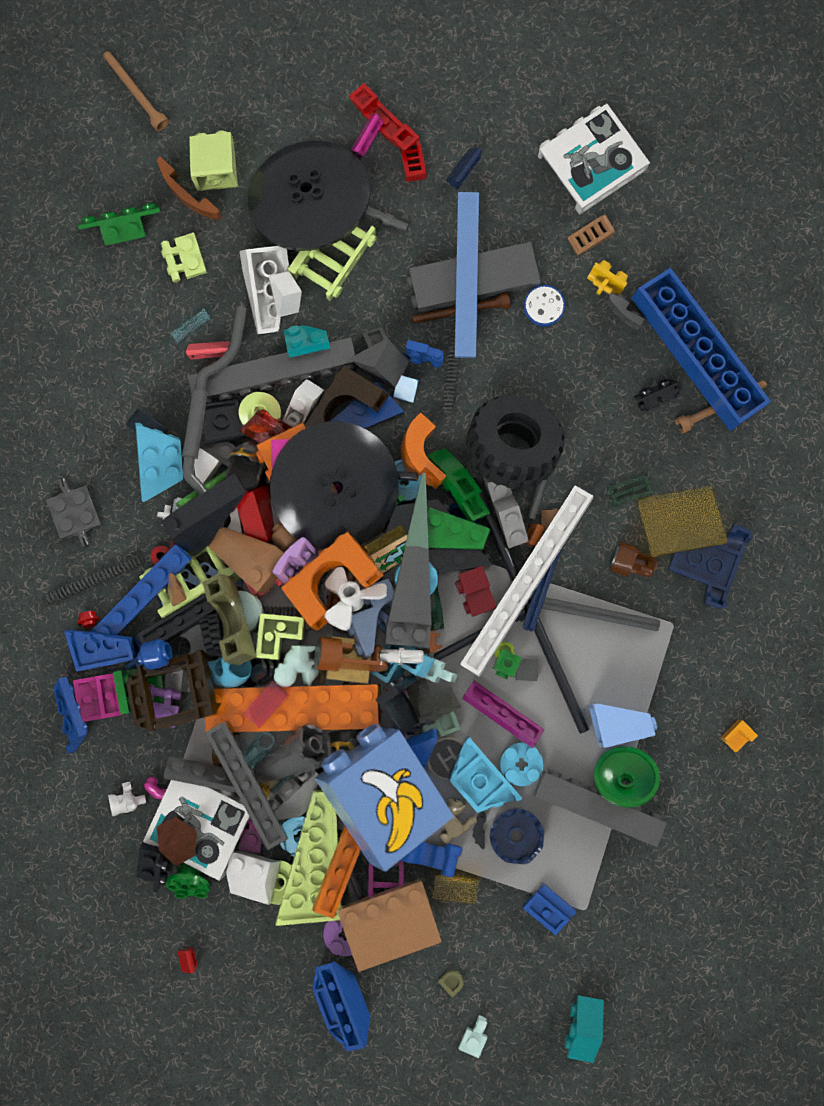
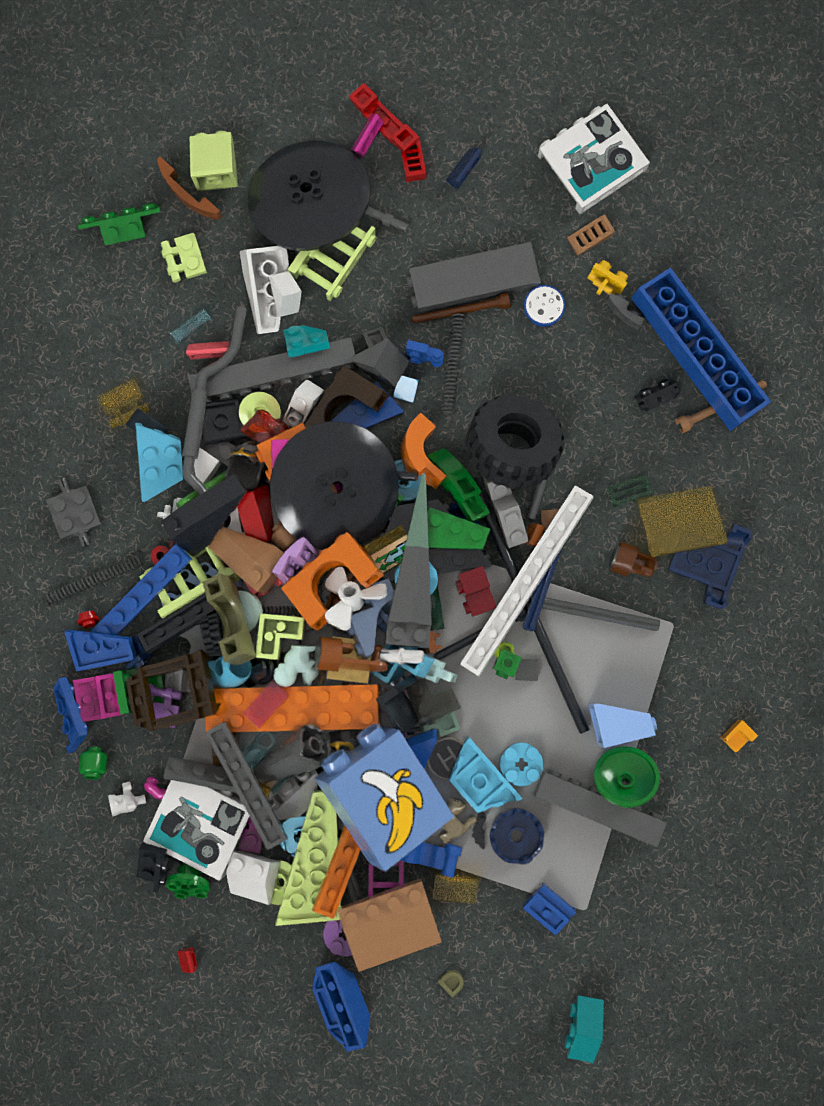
medium nougat piece [104,51,169,131] -> none
blue head [138,639,172,670] -> none
copper slope [156,816,197,866] -> none
medium nougat slope [168,573,187,606] -> none
medium blue tile [455,192,479,358] -> none
light aqua plate [459,1015,487,1058] -> none
magenta plate [462,680,544,748] -> none
none -> green head [78,747,108,780]
none -> clear yellow plate [97,379,150,428]

